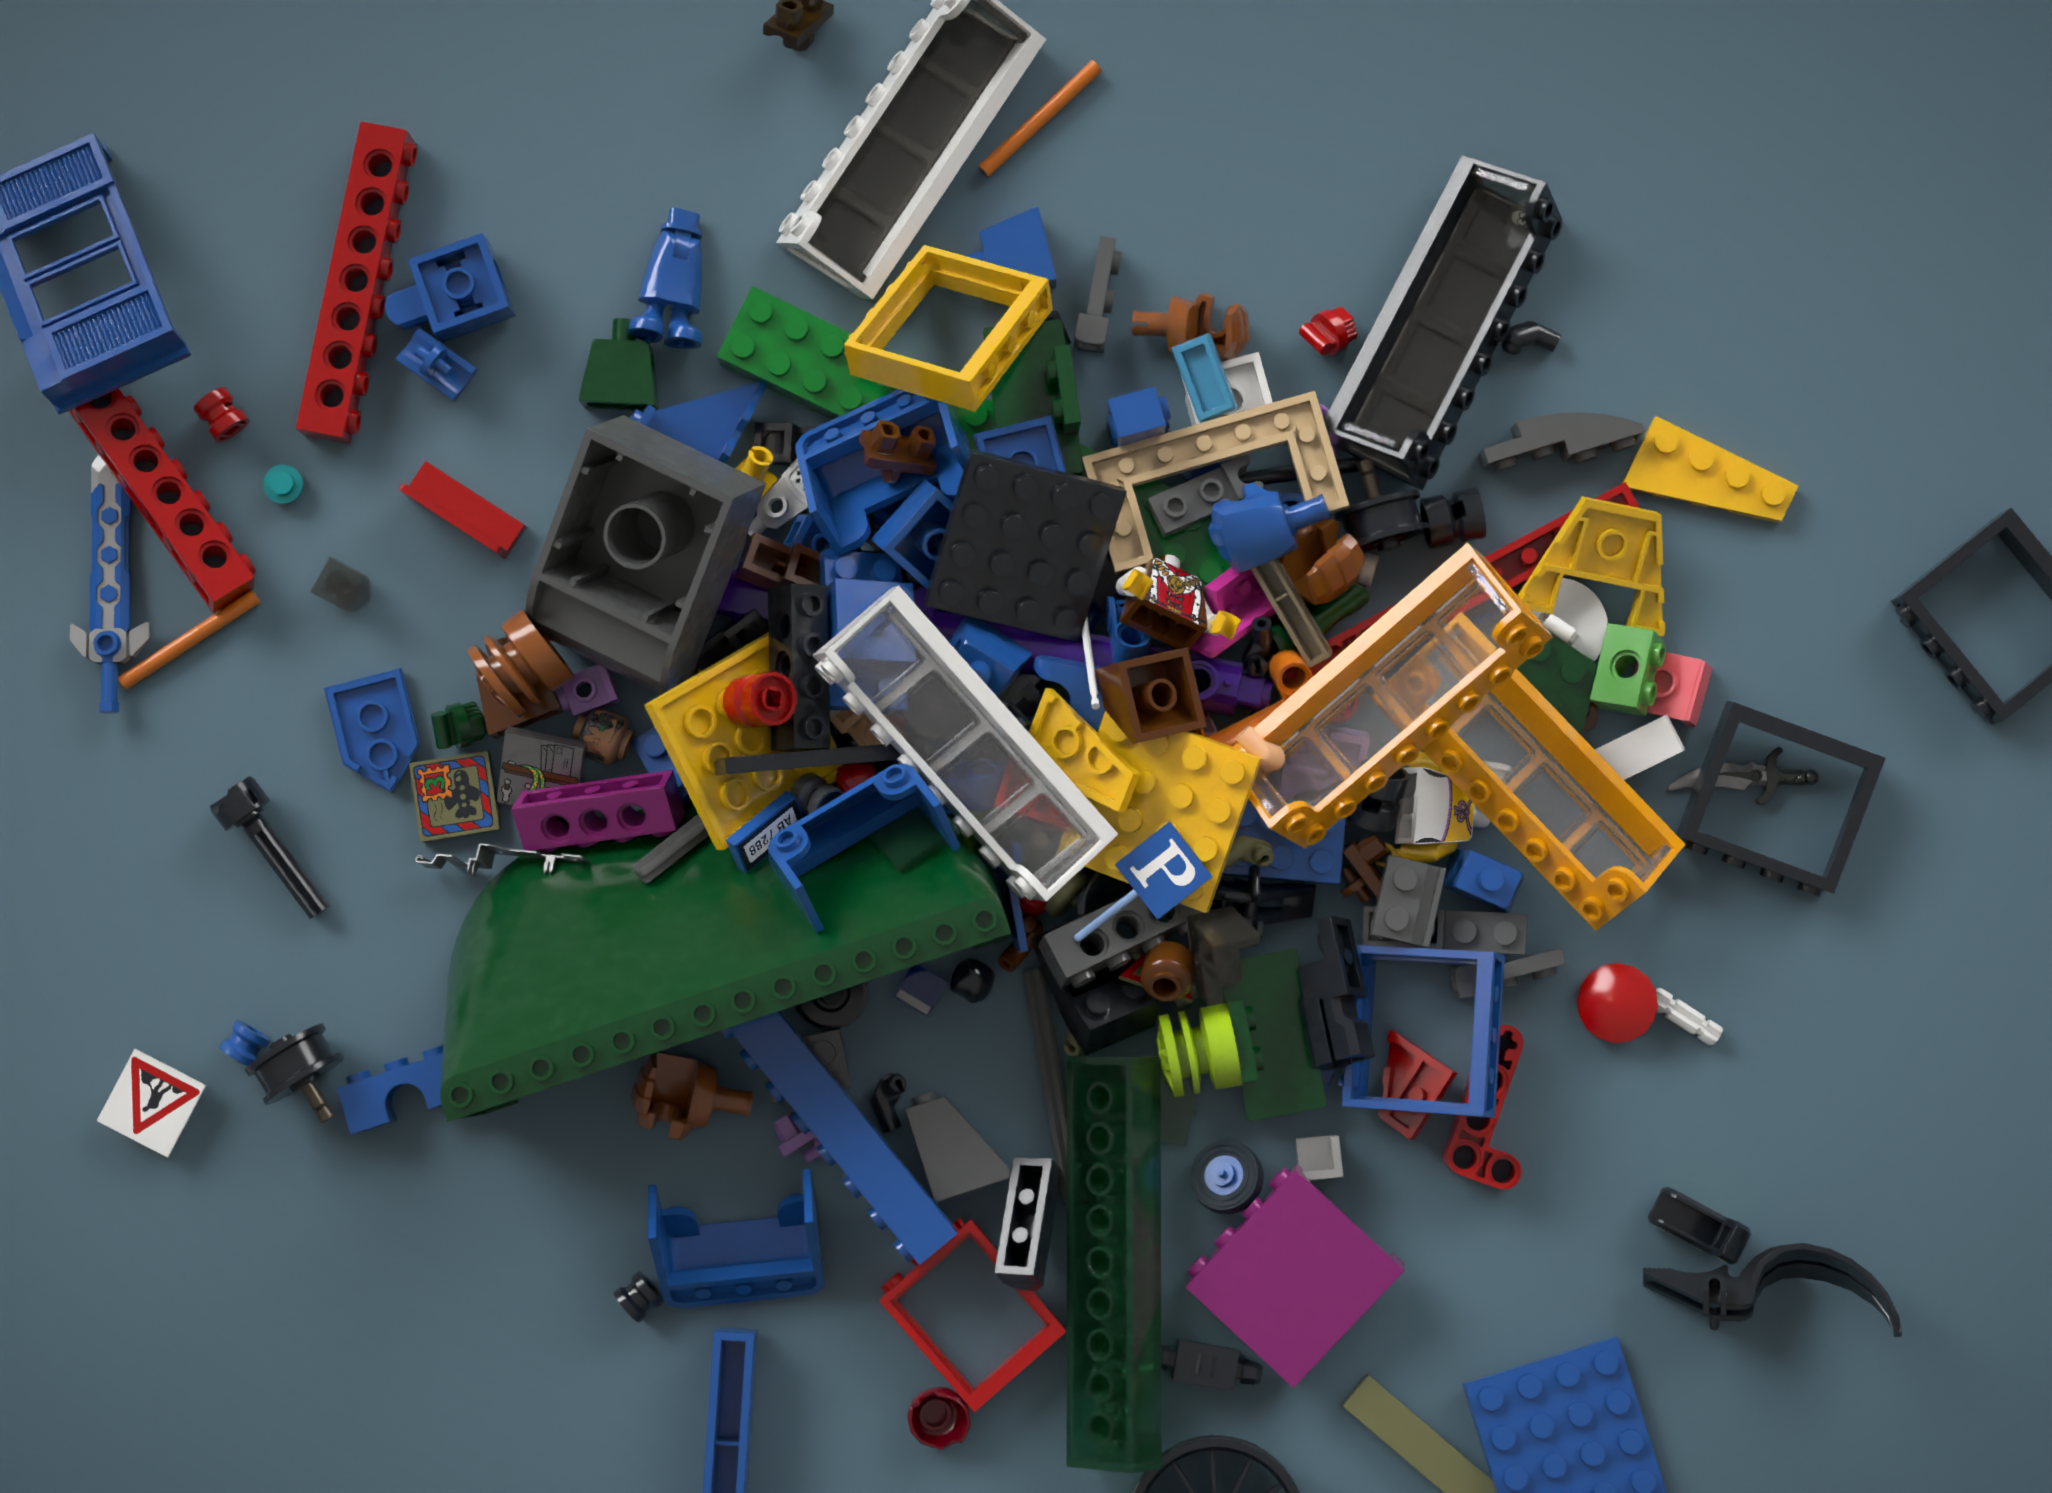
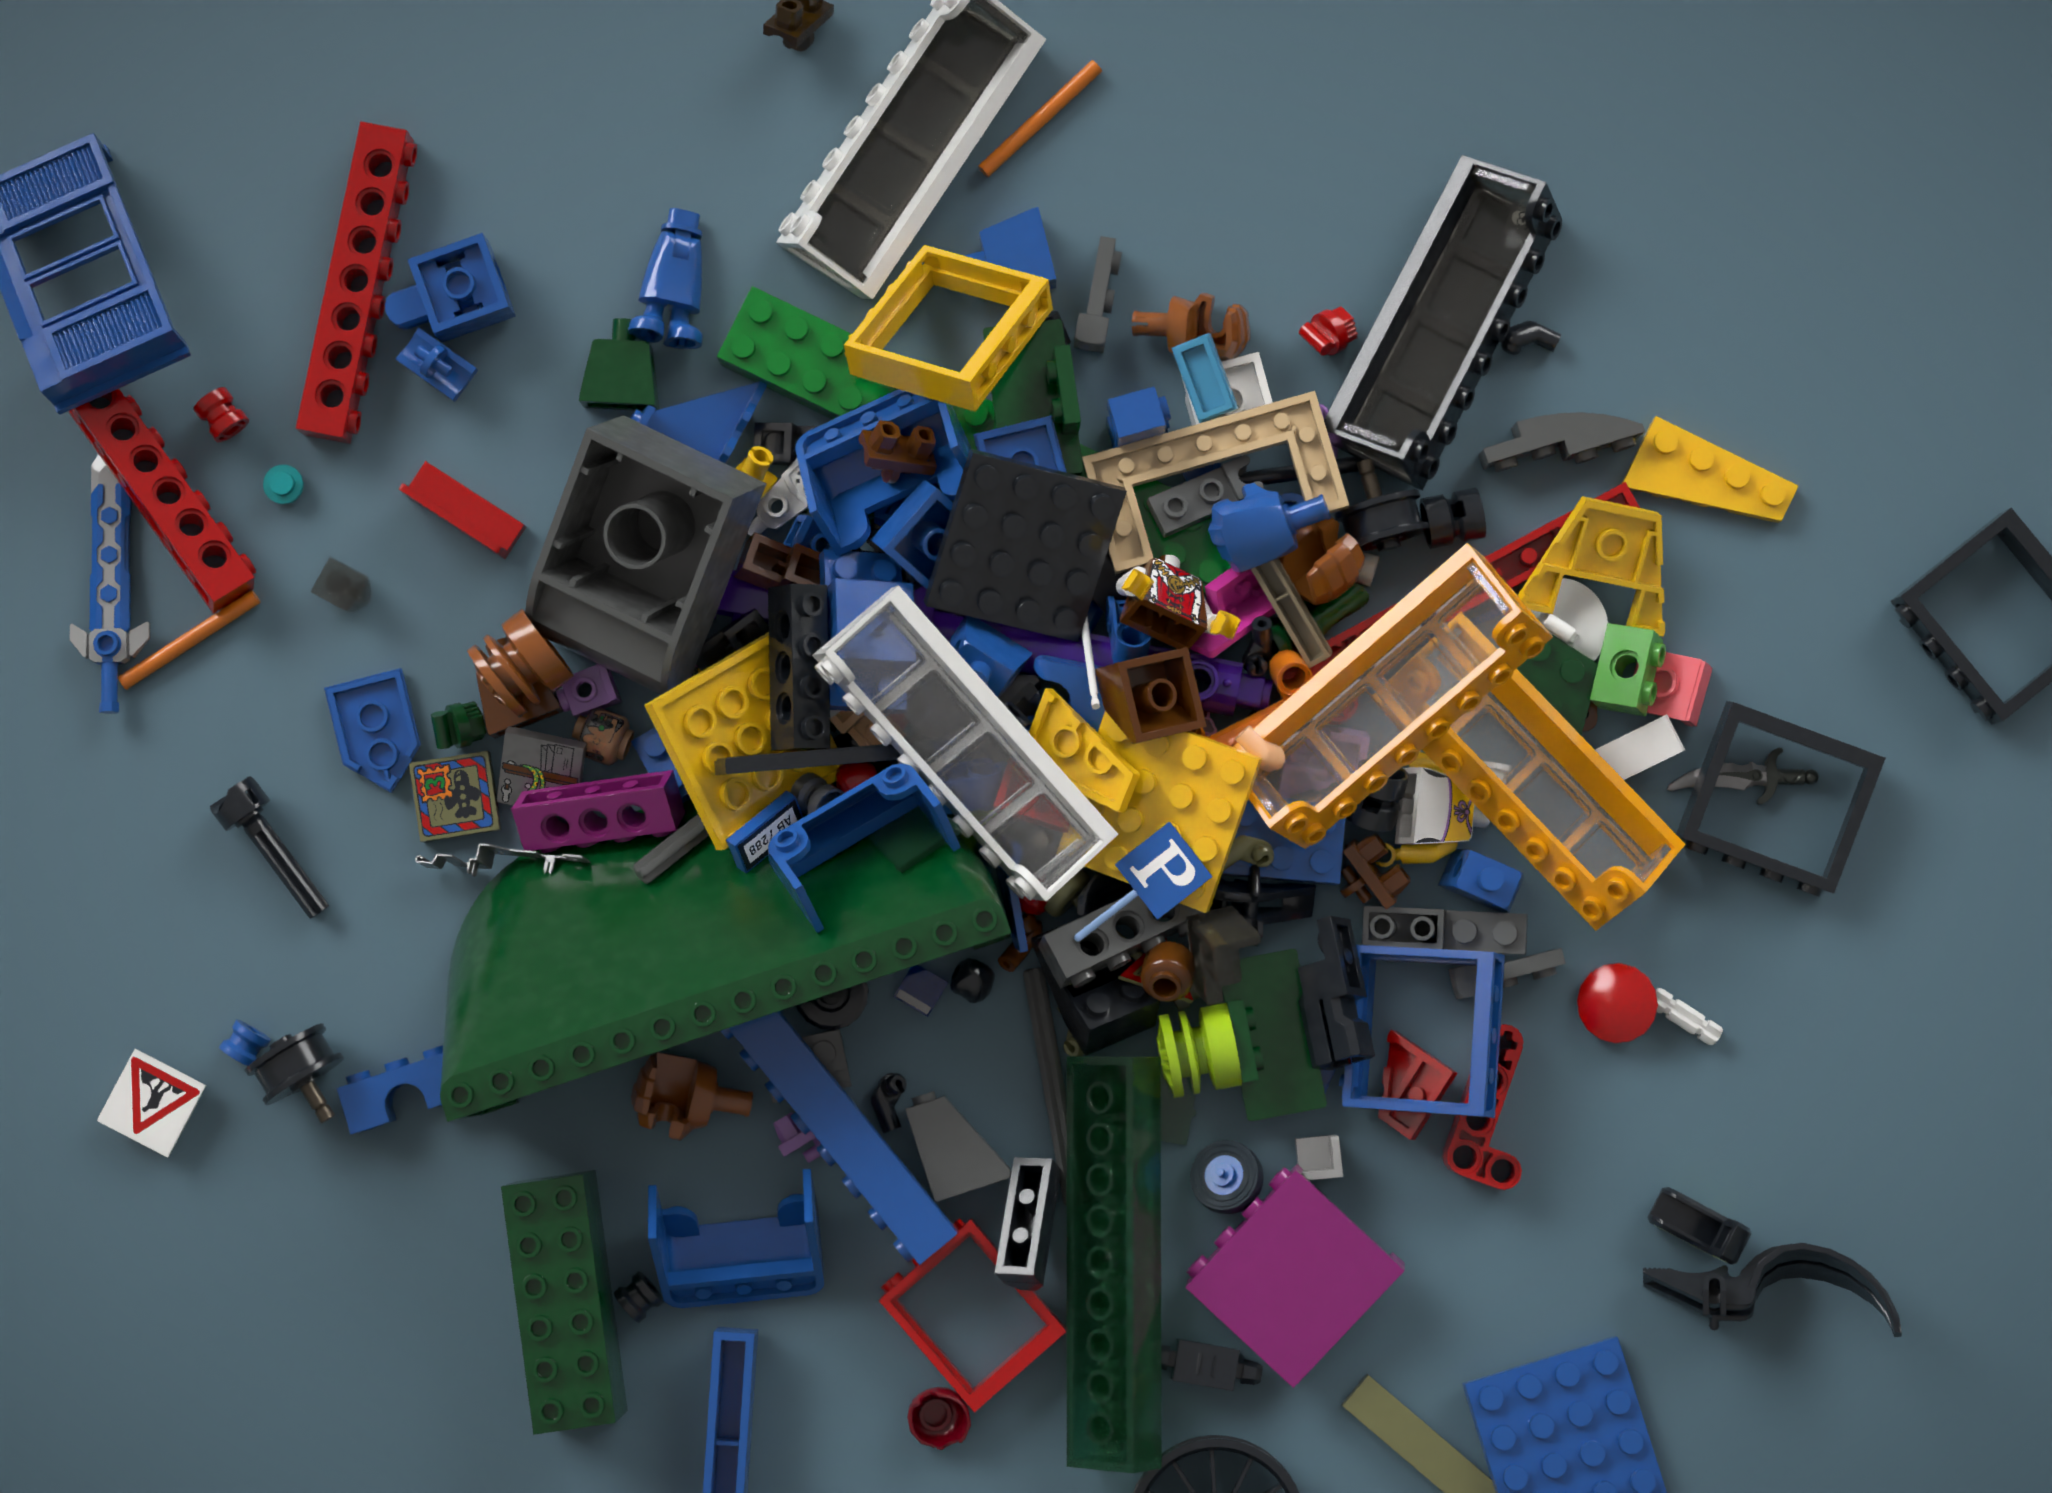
red wheel [723,672,797,728] -> none
dark grey plate [1369,855,1446,948] -> none
none -> dark green brick [501,1170,628,1435]

